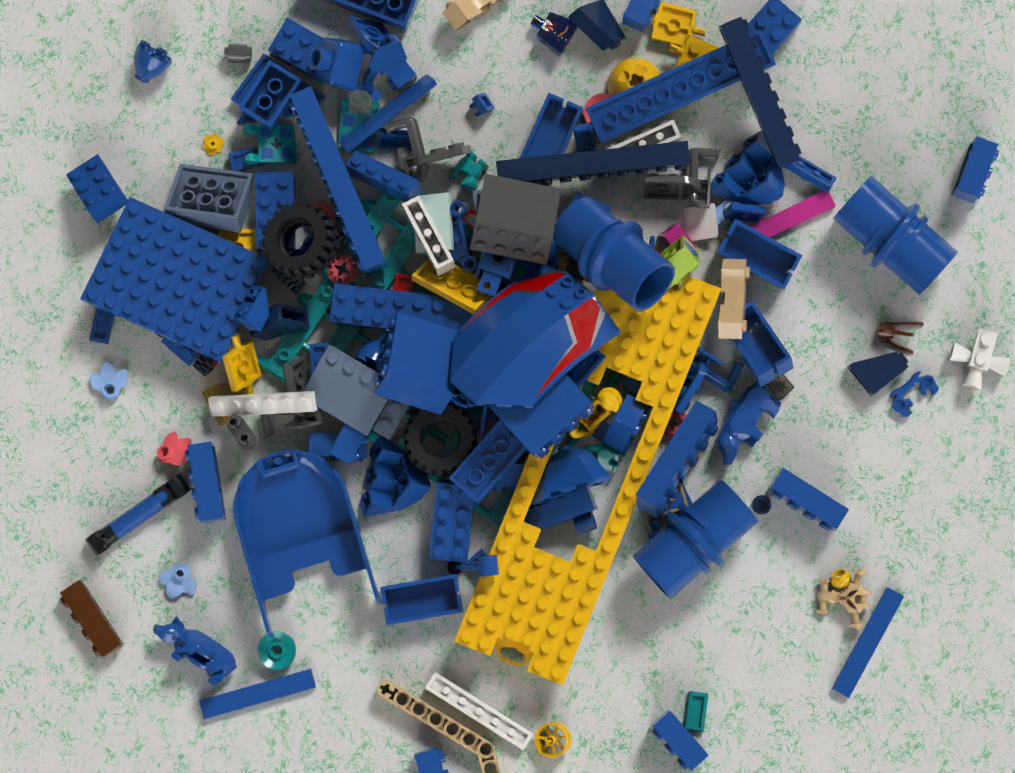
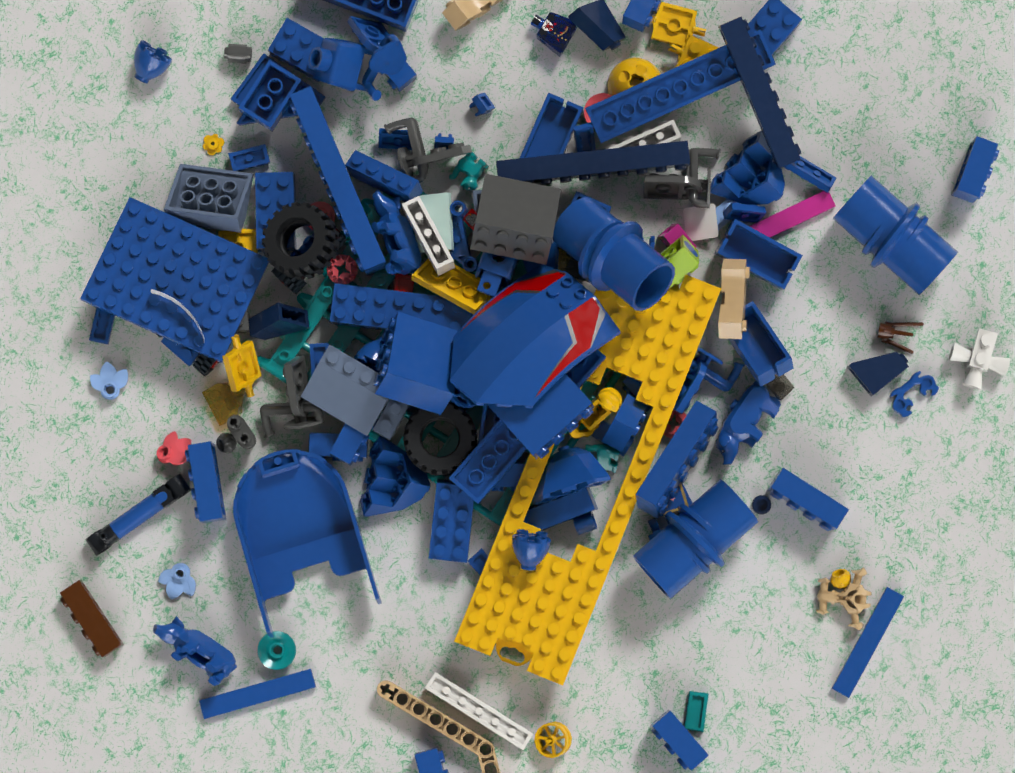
blue brick [66,154,129,224] -> none
white plate [208,391,317,417] -> none
blue slope [234,285,269,332] -> none
teal flag [243,124,297,164] -> none
blue tile [337,74,437,152] -> none
teal flag [338,98,380,153] -> none
blue piece [380,574,463,625] -> none
blue piece [447,555,499,576] -> none
none -> white sticker [151,289,205,343]
none -> dark grey piece [216,433,237,453]
none -> blue animal [372,190,421,275]
none -> blue tile [434,133,454,150]
none -> blue piece [512,529,551,571]

